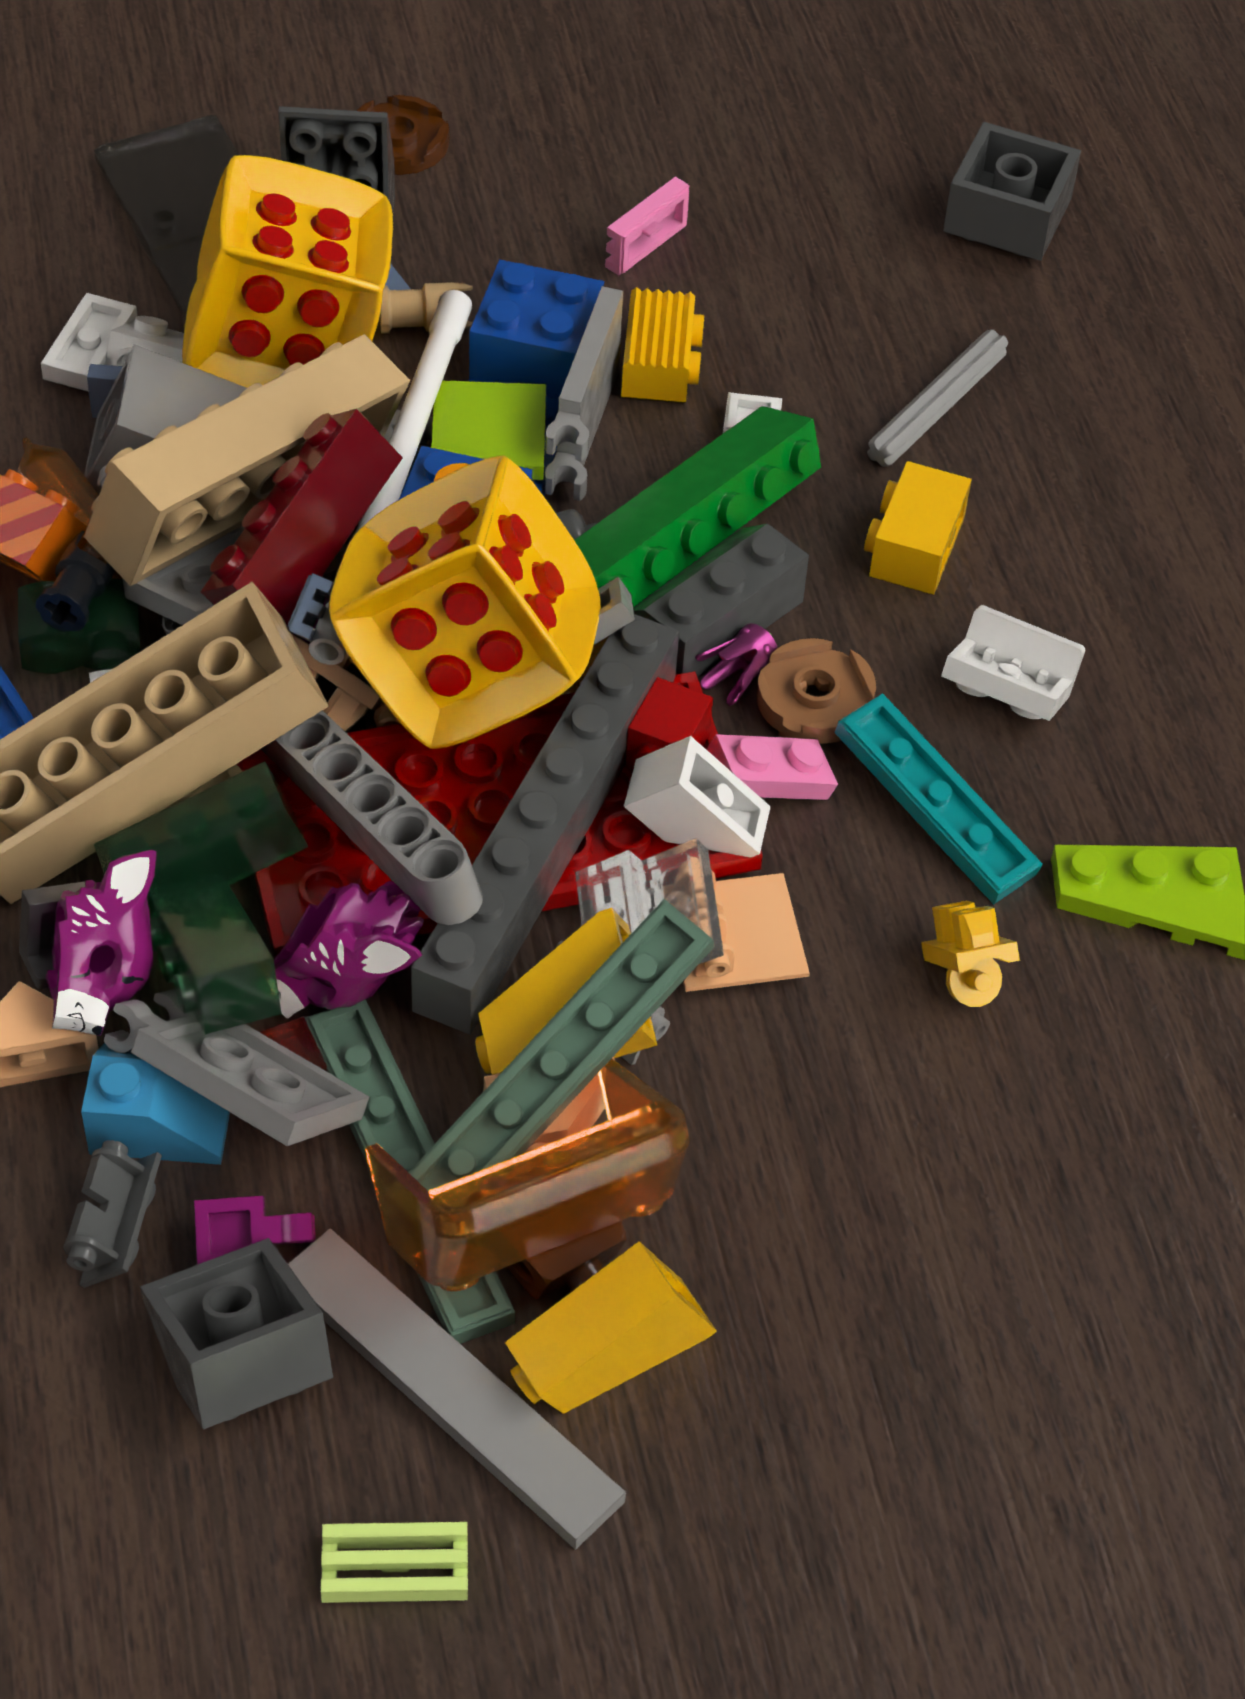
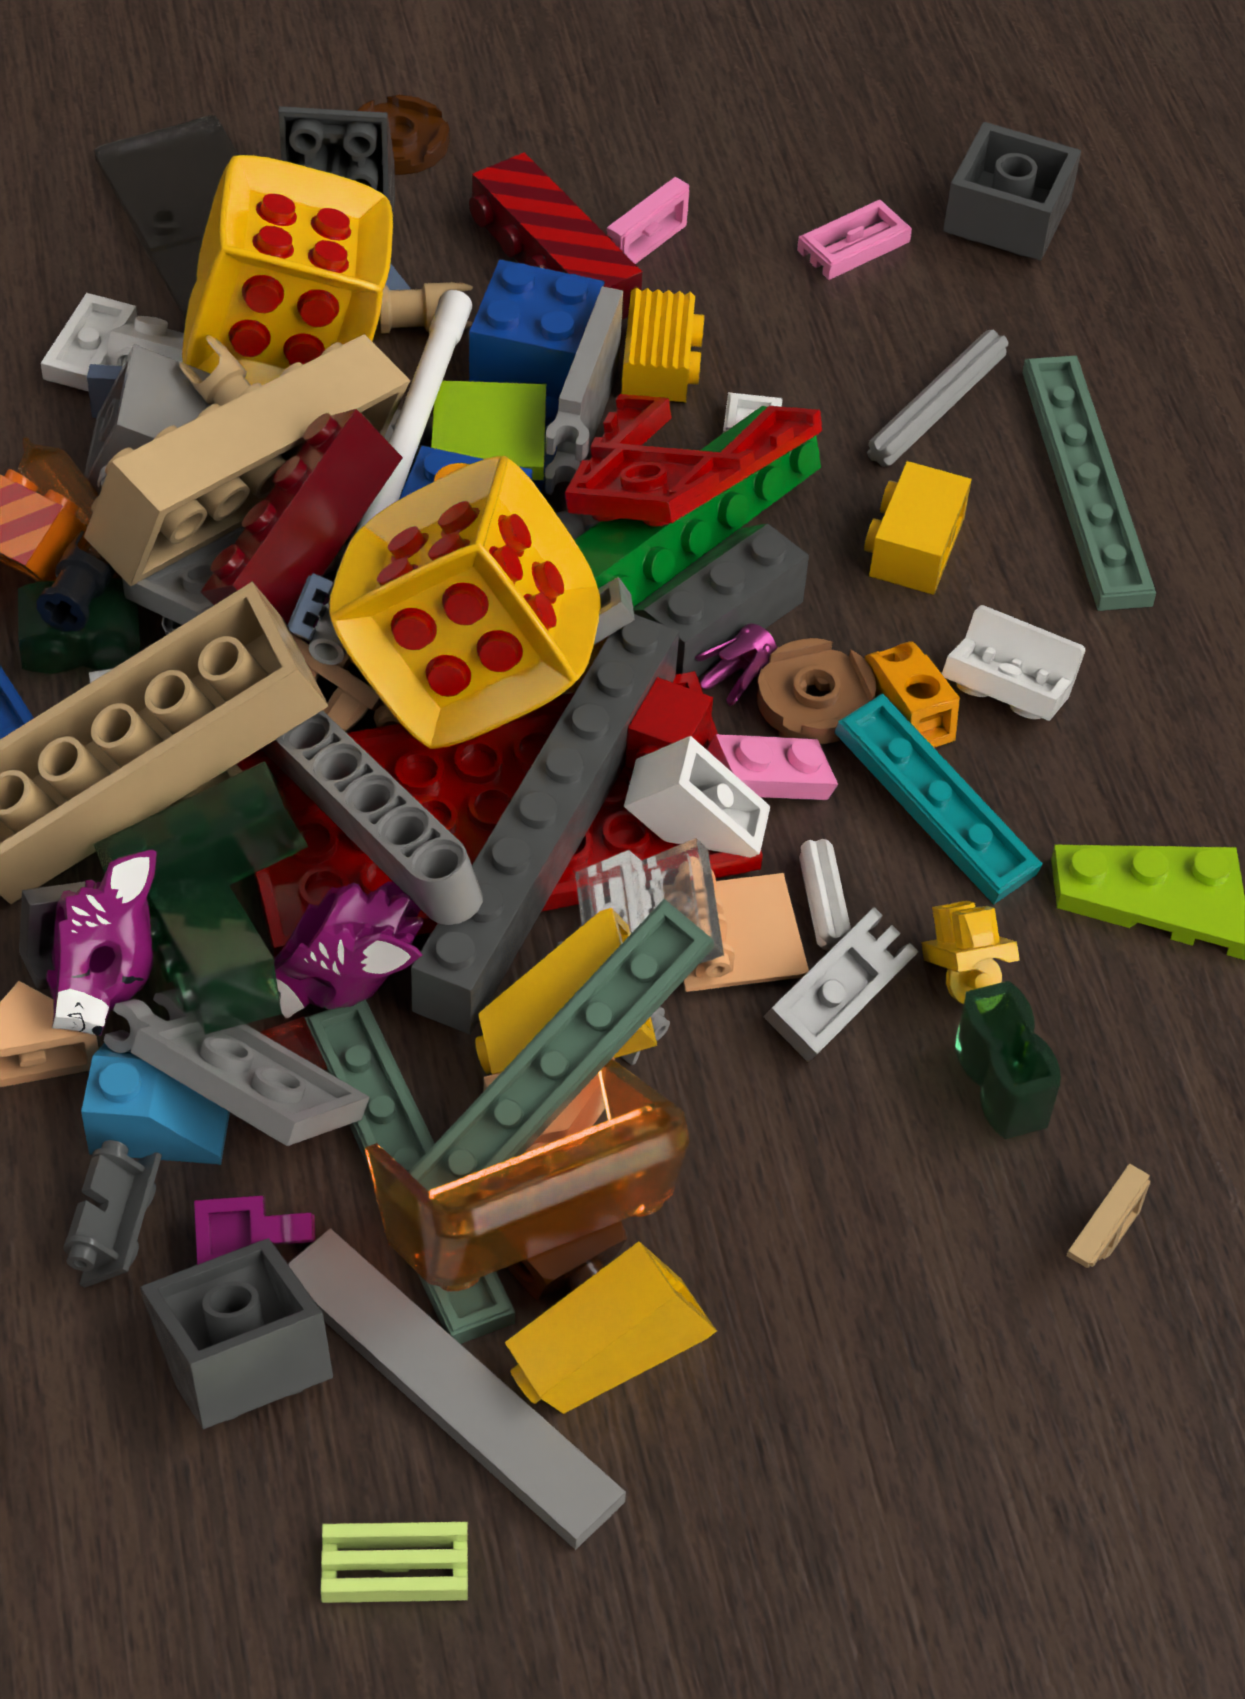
none -> tan piece [179,335,251,406]
none -> dark red brick [469,152,643,320]
none -> red wing [565,394,822,526]
none -> light grey hinge [763,907,919,1062]
none -> bright pink tile [797,199,912,280]
none -> white axle [799,839,851,951]
none -> light orange leg [864,641,960,748]
none -> clear green brick [955,981,1061,1139]
none -> sand green tile [1022,355,1156,611]
none -> tan tile [1067,1163,1151,1268]

